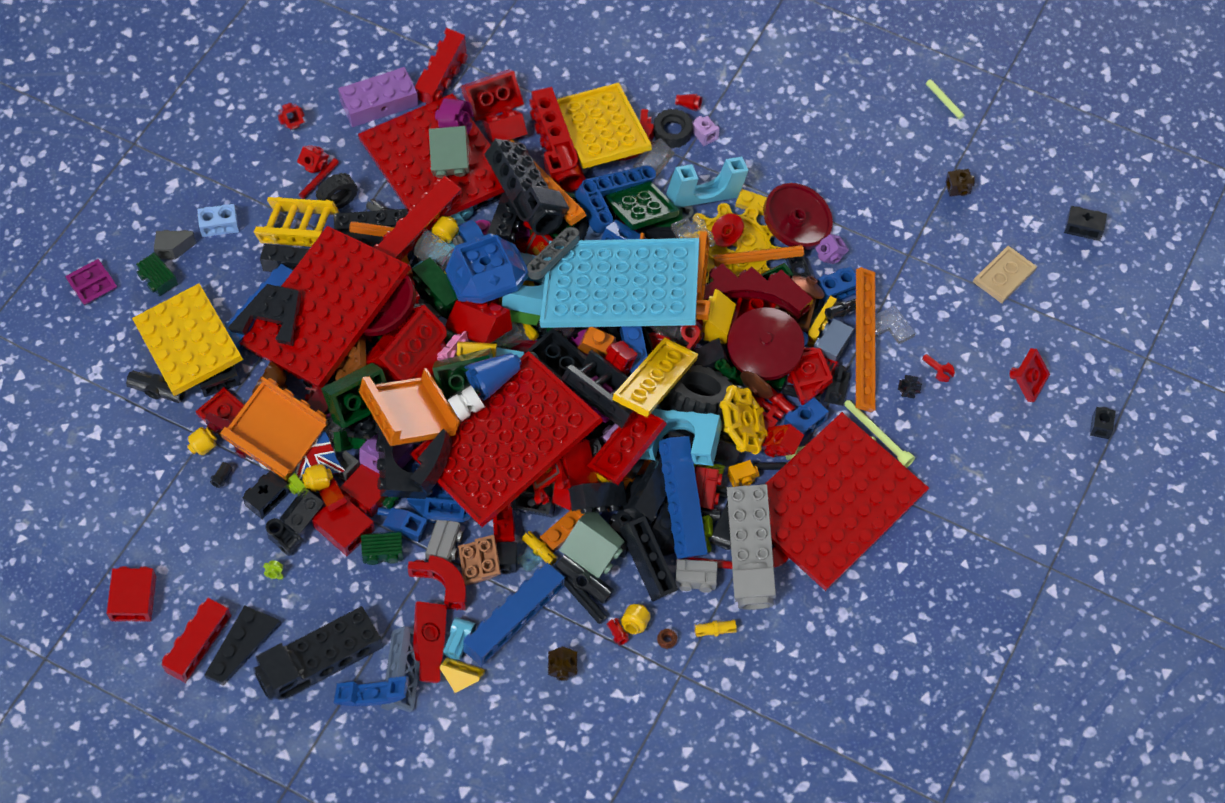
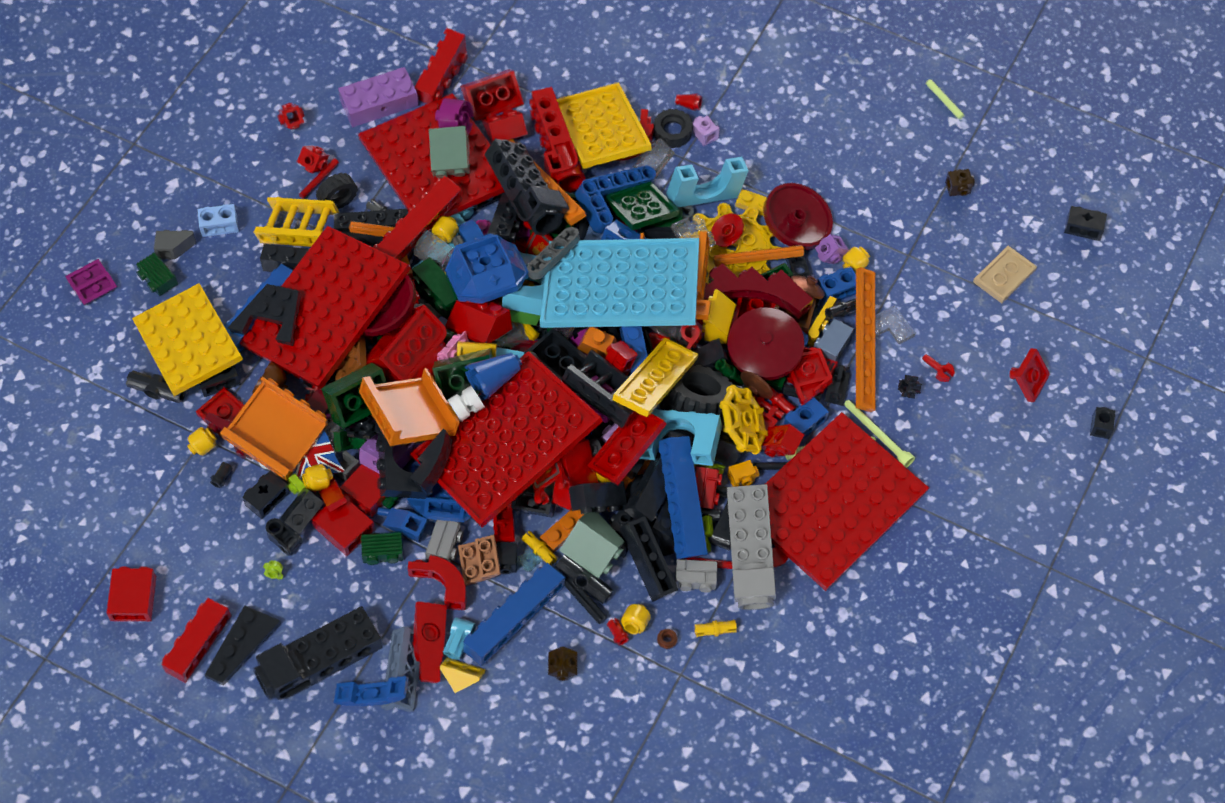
none -> yellow head [842,247,870,274]

